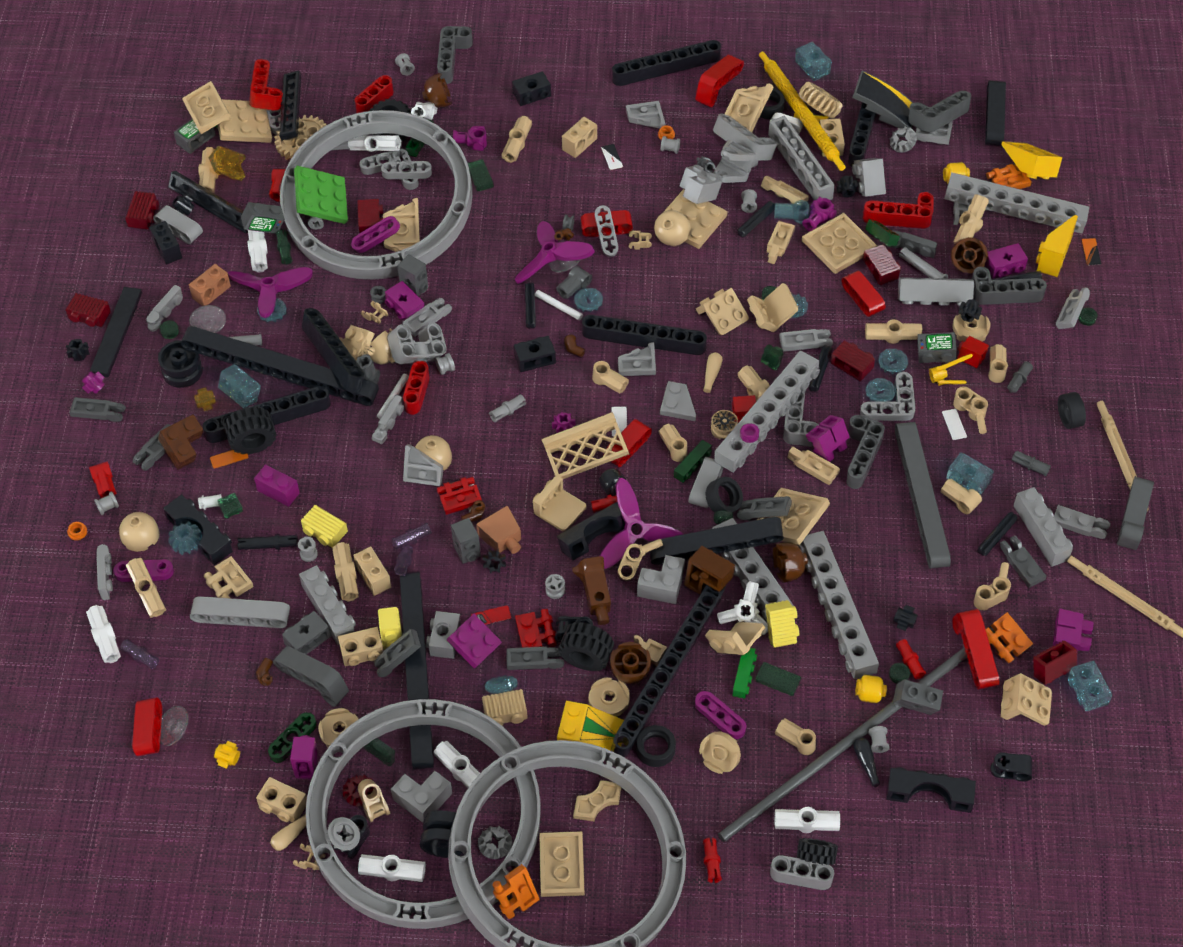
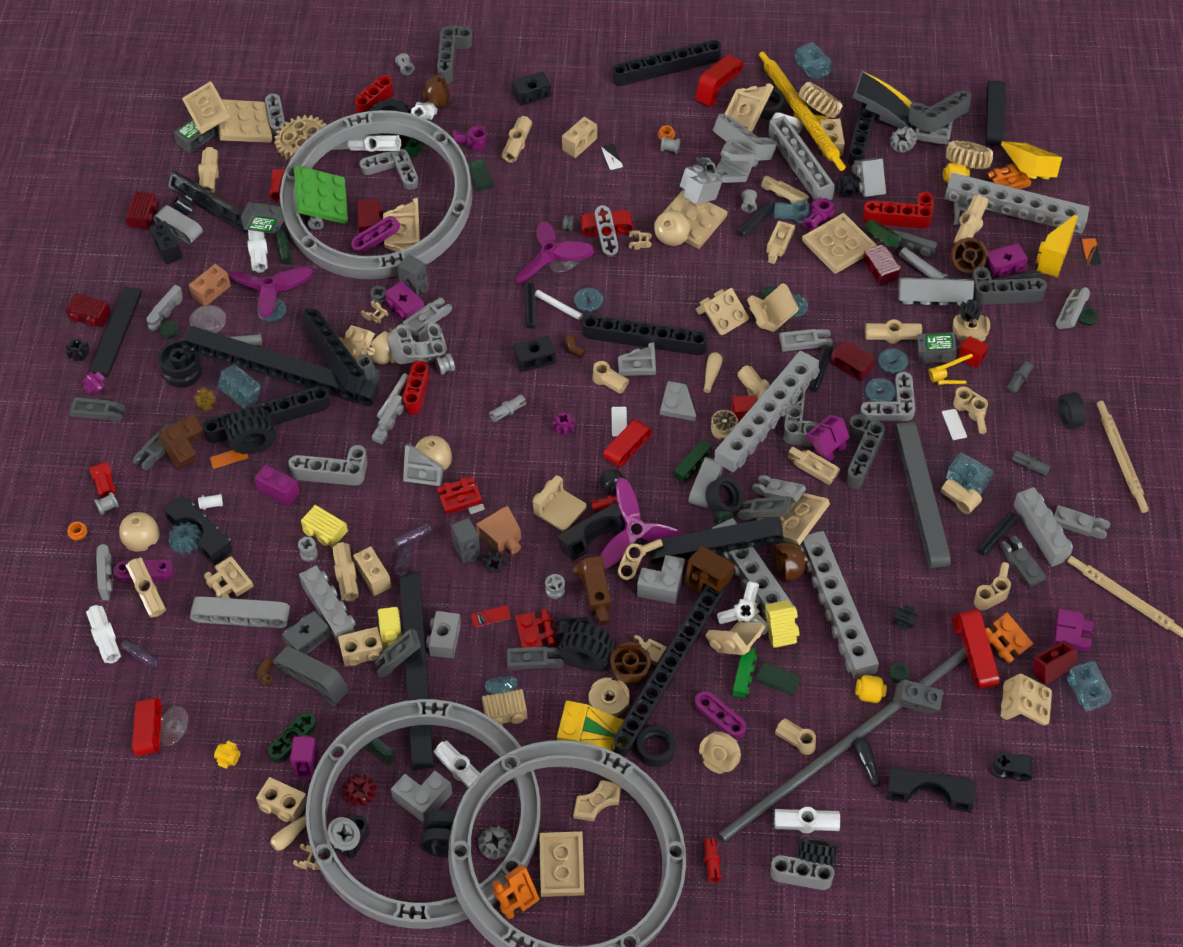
clear yellow bracket [208,146,246,181] -> none
clear green tile [217,493,243,519] -> none
black pin [237,534,298,550] -> none
red beam [249,59,283,111] -> none
black tile [280,71,301,141] -> none
tan plate [318,708,359,748] -> none
tan piece [358,779,390,823] -> none
white piece [358,854,426,882] -> none
light grey beam [381,161,432,179] -> none
magenta plate [446,614,502,669] -> none
reddish brown arm [461,500,485,522] -> none
tan fence [542,412,629,479] -> none
reddish brown arm [554,228,574,241] -> none
dark grey piece [556,266,592,299] -> none
light grey wing [626,101,666,128] -> none
tan piece [659,423,687,462] -> none
magenta tile [740,423,759,443] -> none
clear green tile [761,344,784,370] -> none
red beam [841,271,886,317] -> none
light grey bush [869,726,890,753] -> none
red pin [896,639,926,679] -> none
tan piece [988,344,1008,383] -> none
dark grey beam [1117,476,1154,550] -> none
none -> light grey beam [289,445,368,486]
none -> light grey hinge [752,475,806,504]
none -> tan gear [946,140,993,169]

